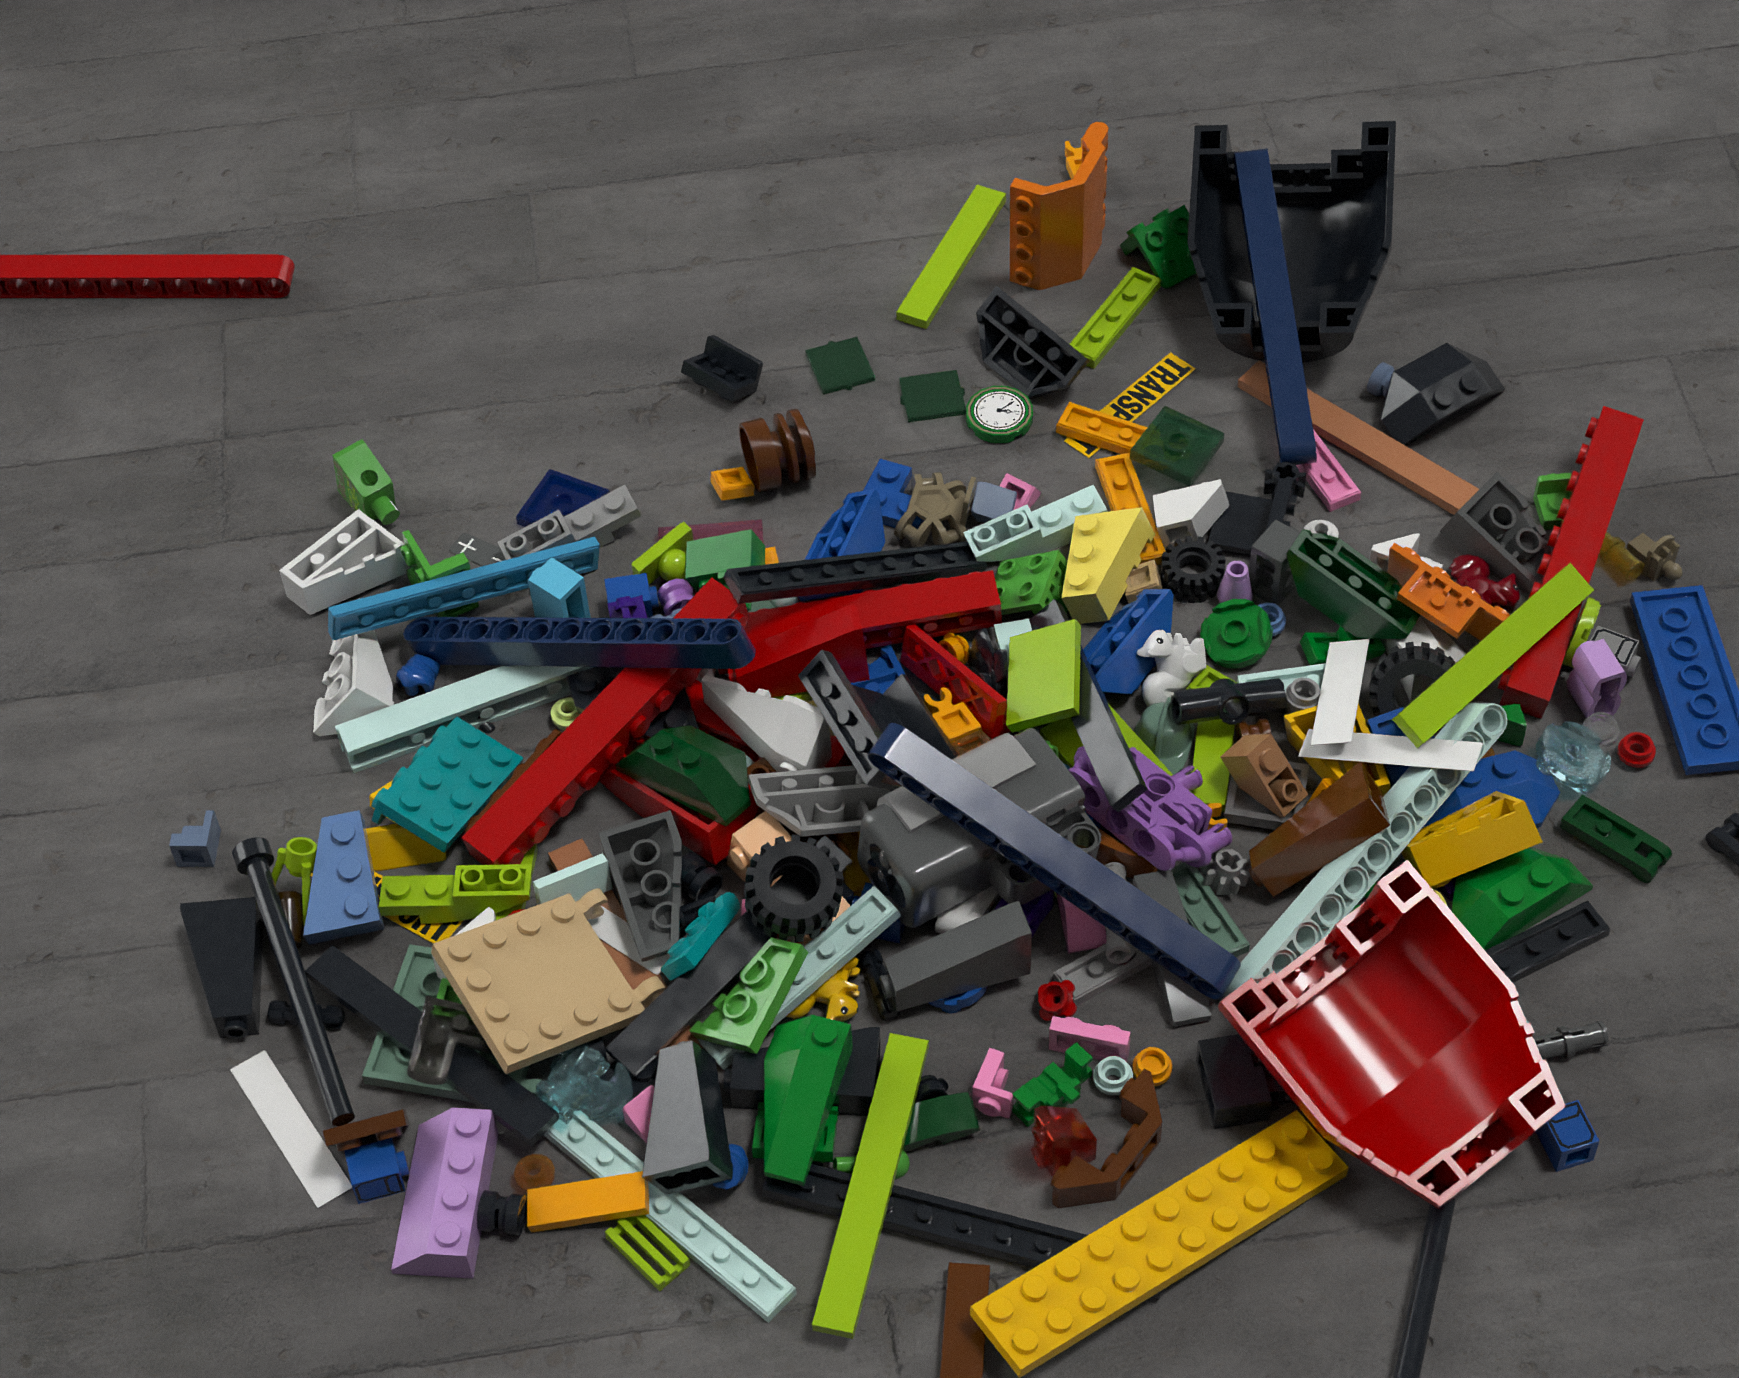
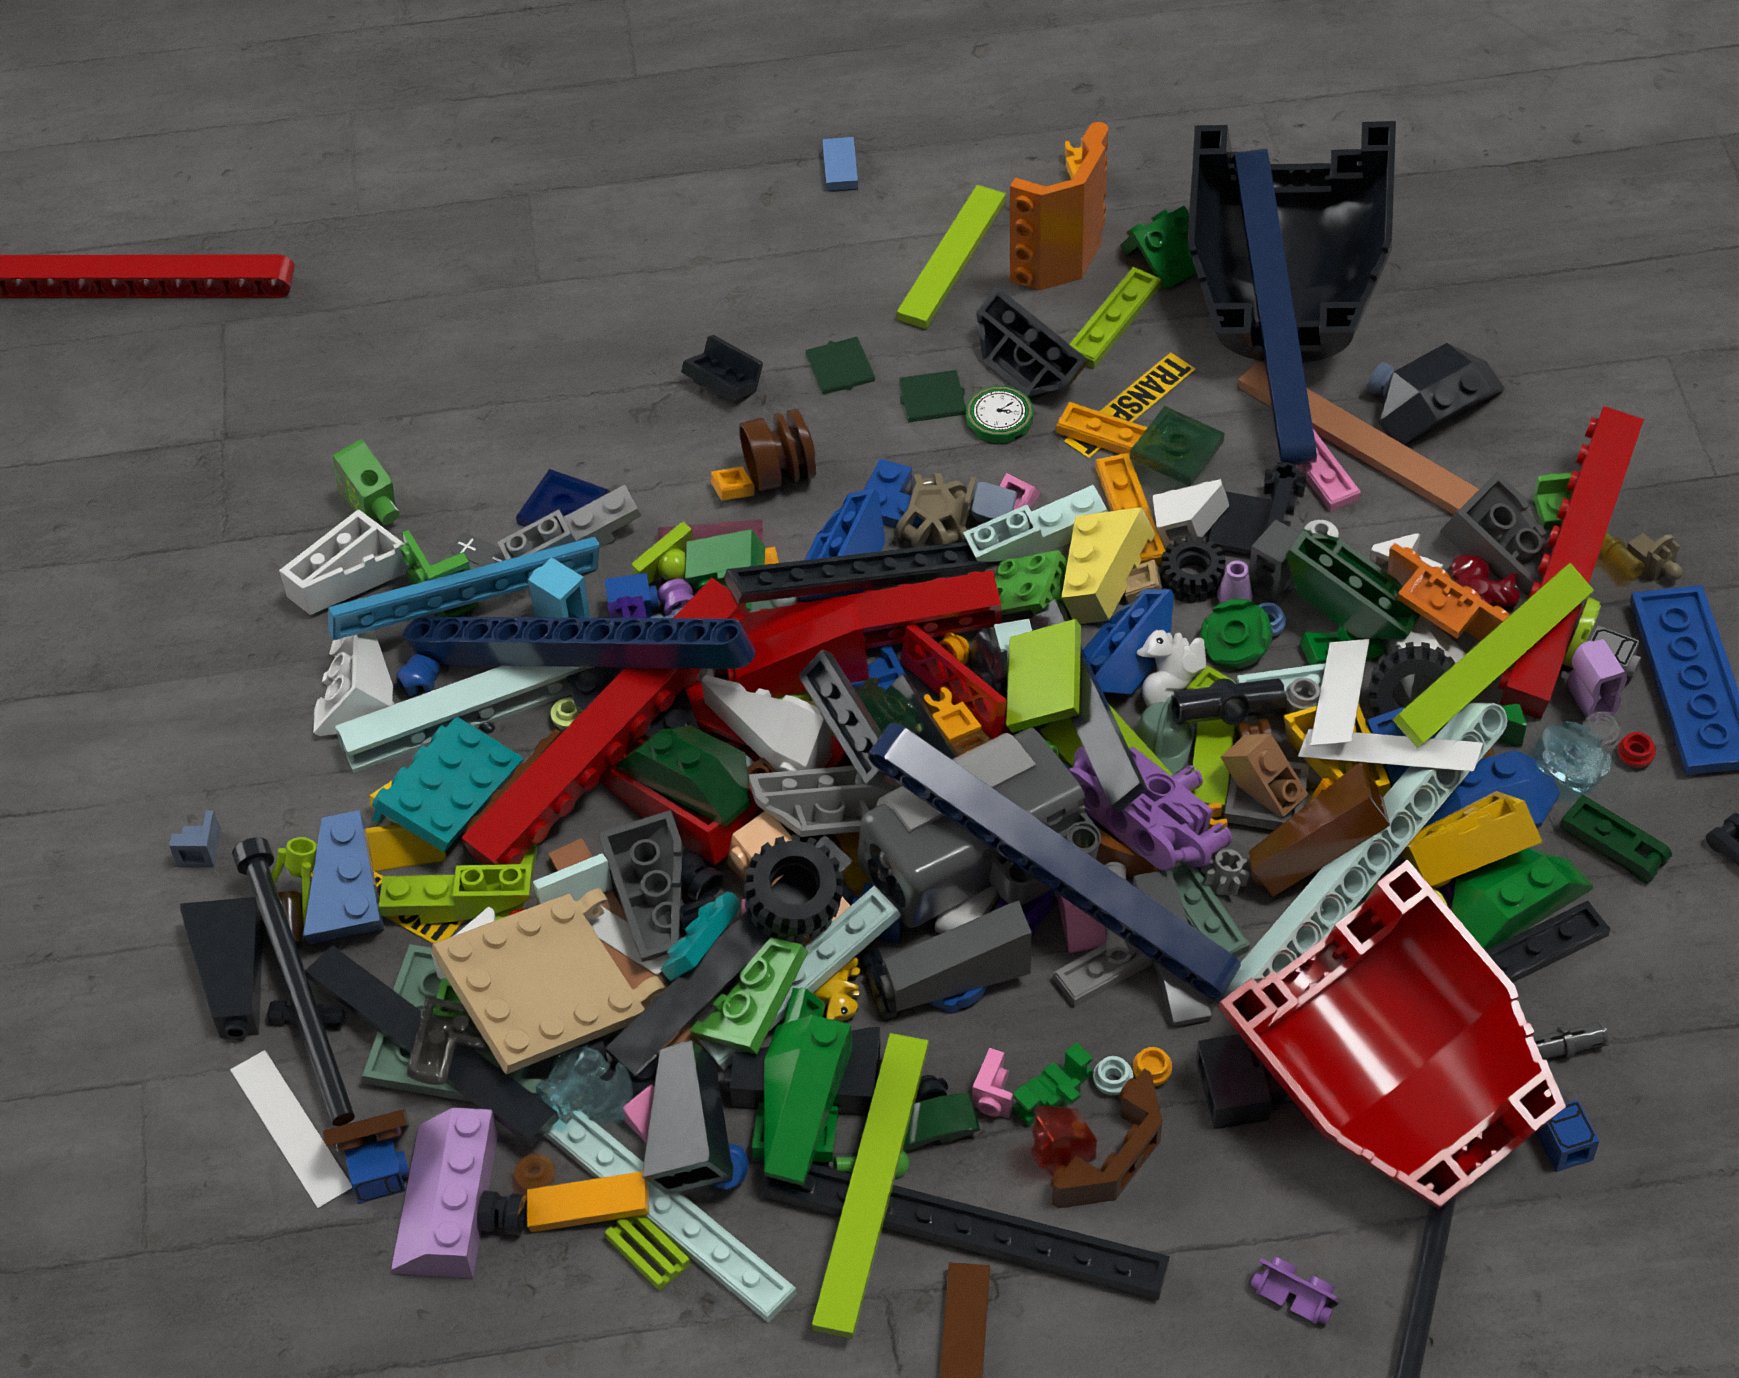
yellow plate [970,1110,1349,1378] -> none
red plate [1038,980,1077,1021] -> none
bright pink plate [1049,1016,1130,1062] -> none
none -> green plate [784,988,826,1023]
none -> medium blue tile [822,137,858,191]
none -> clear green plate [857,678,924,735]
none -> medium lavender hinge [1250,1256,1341,1325]

